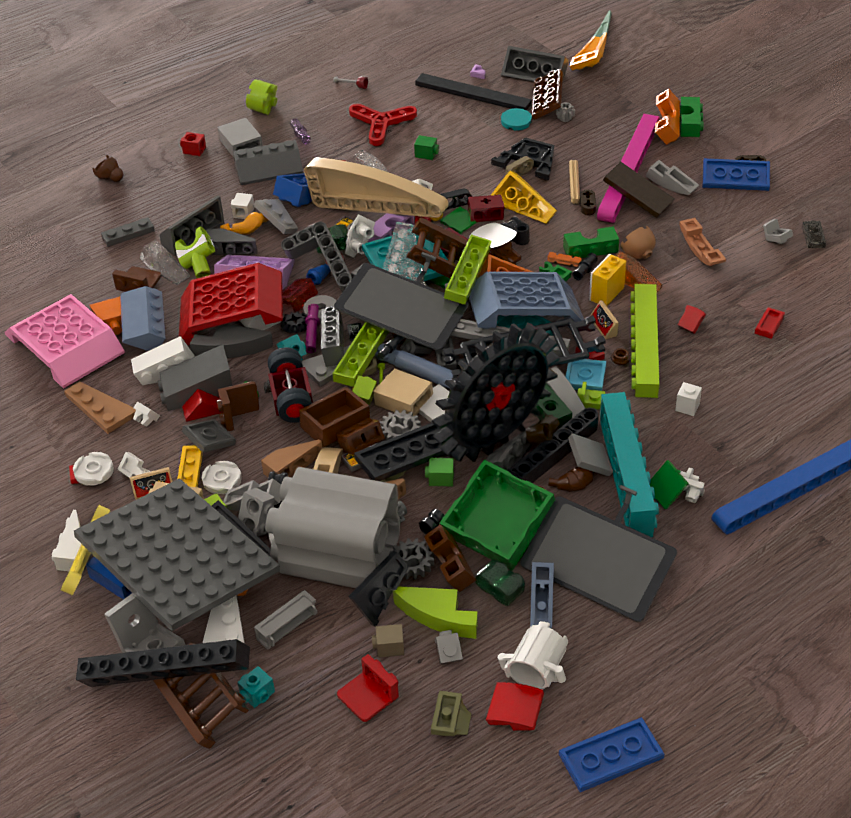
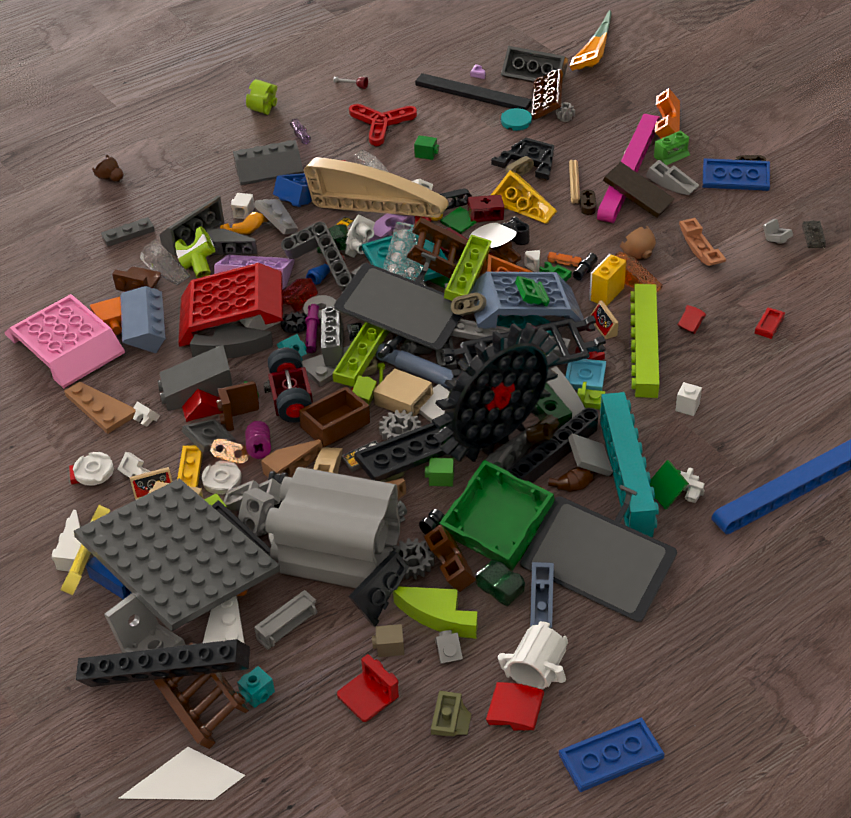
white wedge [131,336,195,385] -> none
red brick [180,132,206,156] -> none
light grey brick [217,118,263,158] -> none
reddish brown brick [336,418,385,455] -> none
green arch [563,226,619,258] -> none
reddish brown plate [611,348,630,365] -> none
green arch [680,97,704,137] -> none
none -> white sticker [118,747,245,800]
none -> clear orange plate [210,438,249,464]
none -> magenta piece [245,421,271,459]
none -> dark tan plate [451,293,486,316]
none -> green plate [515,276,550,307]
none -> white slope [525,250,540,272]
none -> bright green window [654,131,690,165]

